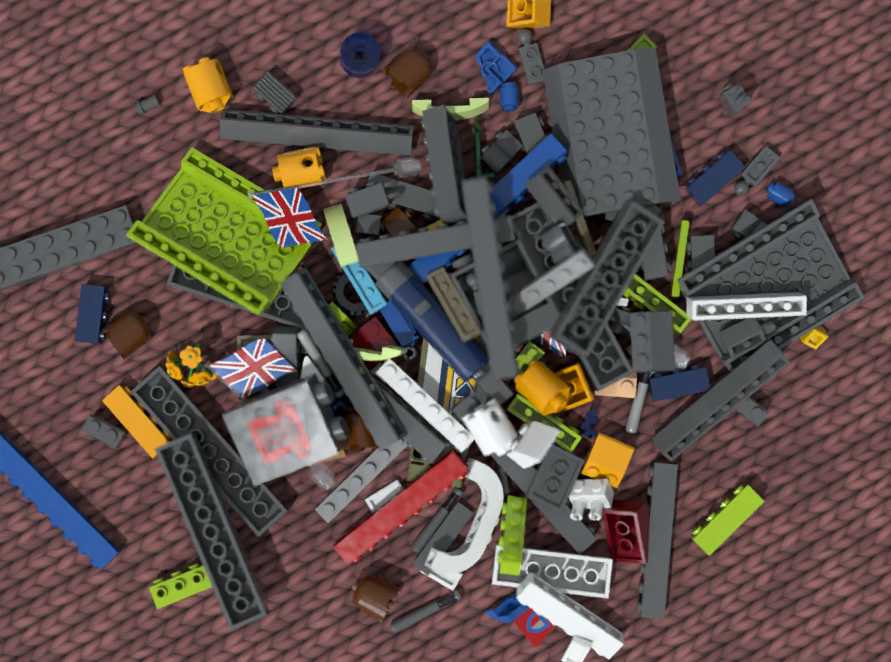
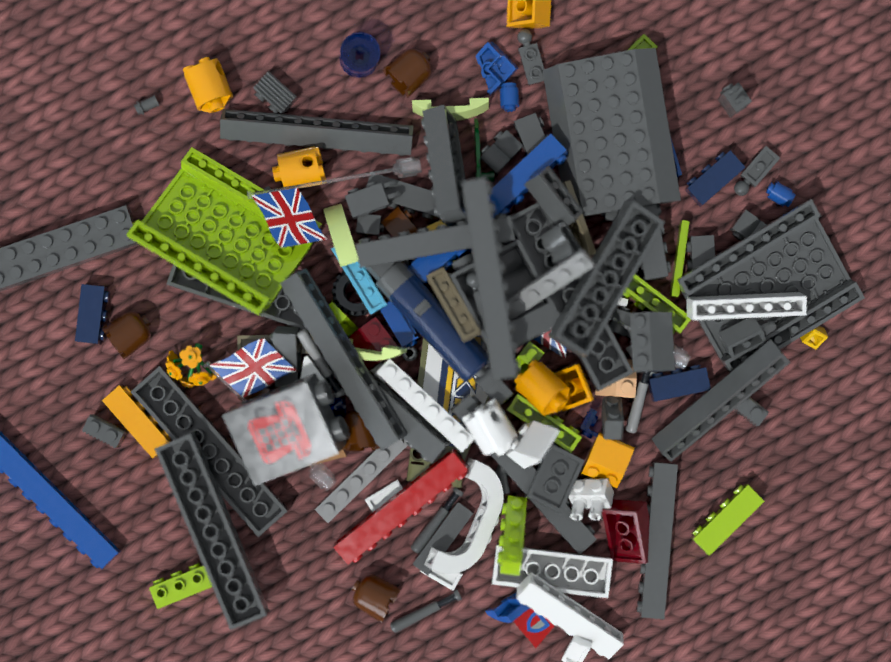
none -> dark grey brick [601,397,624,440]

